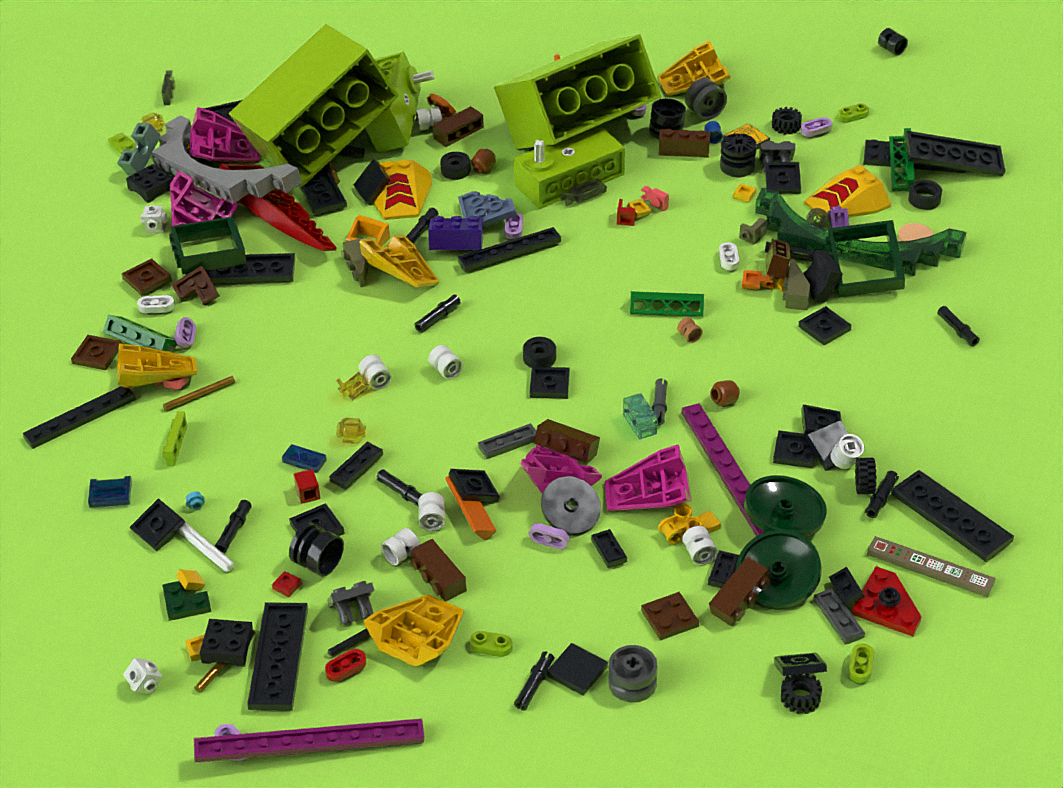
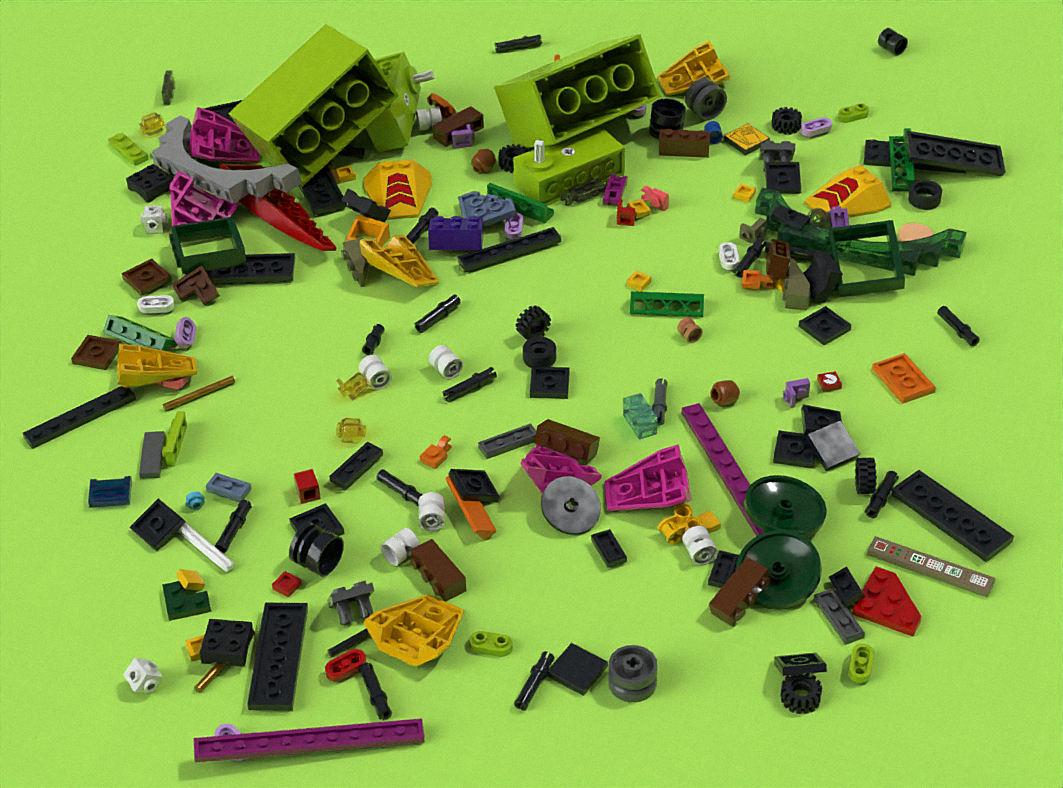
sand green arch [117,123,161,175] -> none
plate [282,444,327,473] -> none
black tile [353,159,391,205] -> none
black tyre [440,151,471,180] -> none
lavender plate [529,523,570,550] -> none
reddish brown plate [641,591,699,641] -> none
black wheel [720,133,757,177] -> none
white wheel [831,434,864,469] -> none
black plate [879,587,901,607] -> none
none -> dark grey tile [139,431,165,478]
none -> sand blue plate [206,473,251,502]
none -> yellow tile [335,165,356,183]
none -> black brick [342,189,391,222]
none -> black pin [359,662,392,720]
none -> black pin [362,324,385,355]
none -> orange plate [419,435,452,469]
none -> black pin [442,367,497,402]
none -> medium lavender bracket [451,124,475,149]
none -> green fence [487,183,554,224]
none -> black pin [495,34,542,53]
none -> black tyre [499,144,528,173]
none -> black tyre [515,305,551,340]
none -> magenta plate [603,174,628,206]
none -> yellow tile [626,271,651,292]
none -> black pin [733,237,766,278]
none -> black plate [771,205,811,231]
none -> medium lavender bracket [783,378,810,408]
none -> red tile [817,371,842,392]
none -> orange tile [872,353,936,404]

